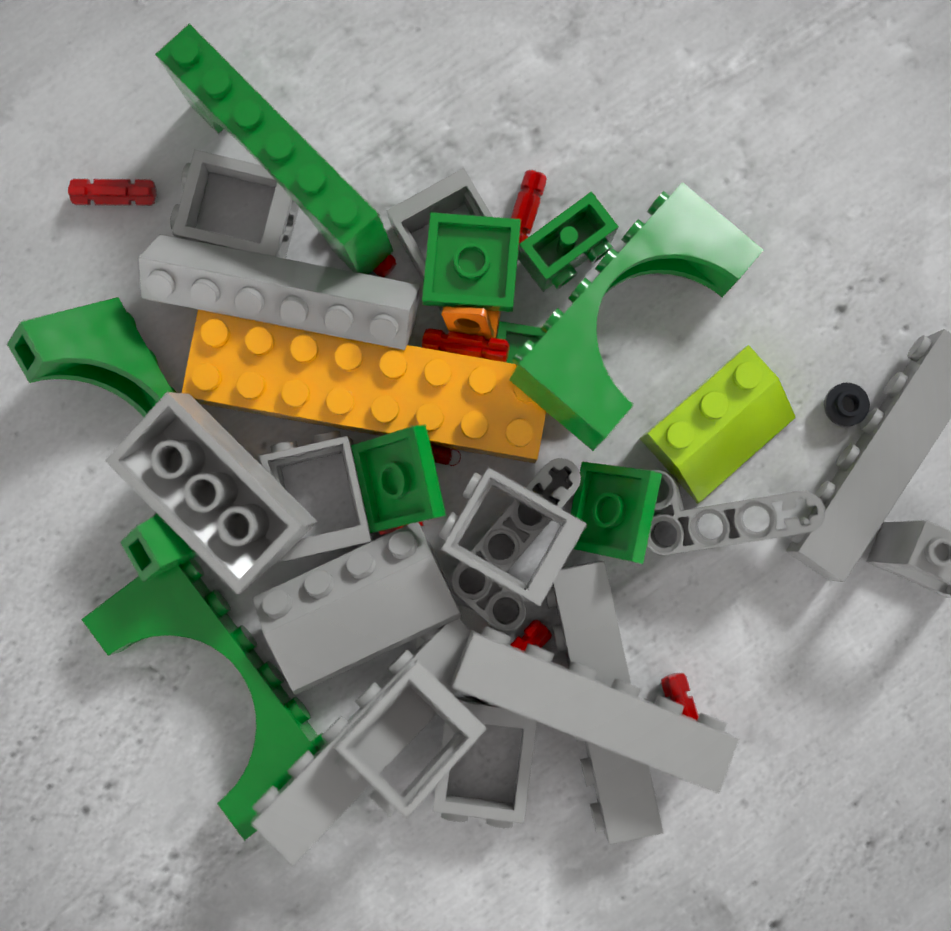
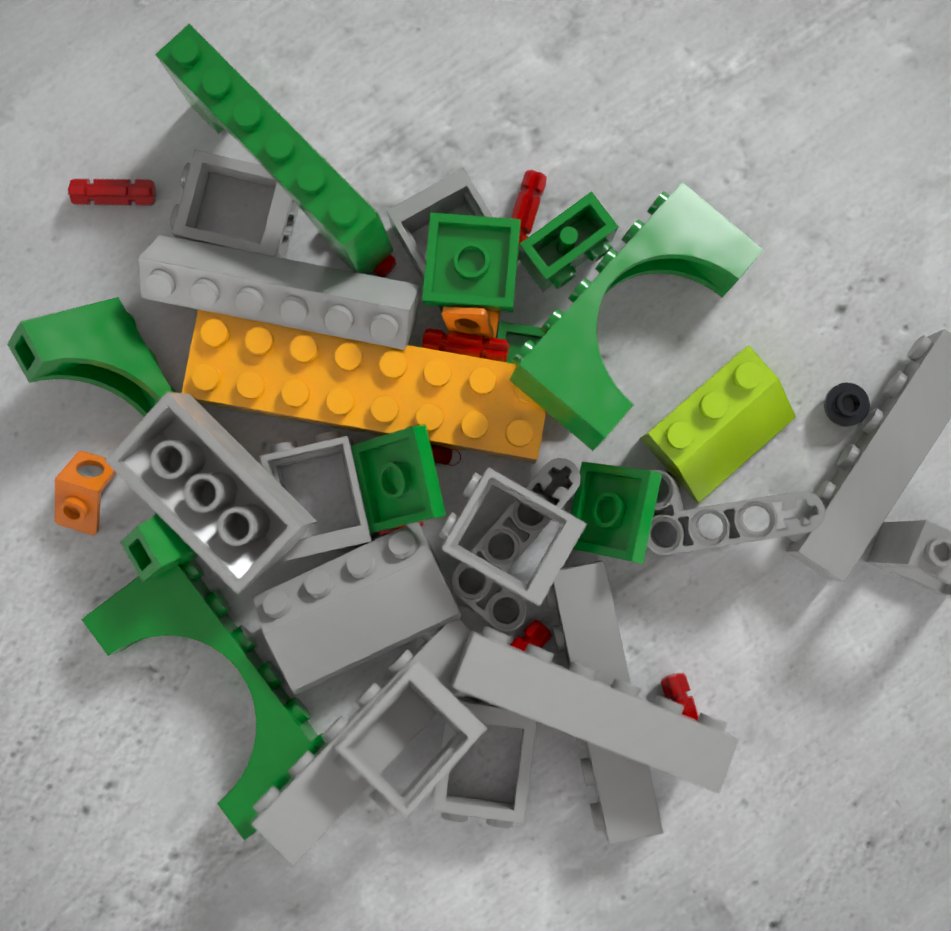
none -> orange bracket [55,451,117,535]

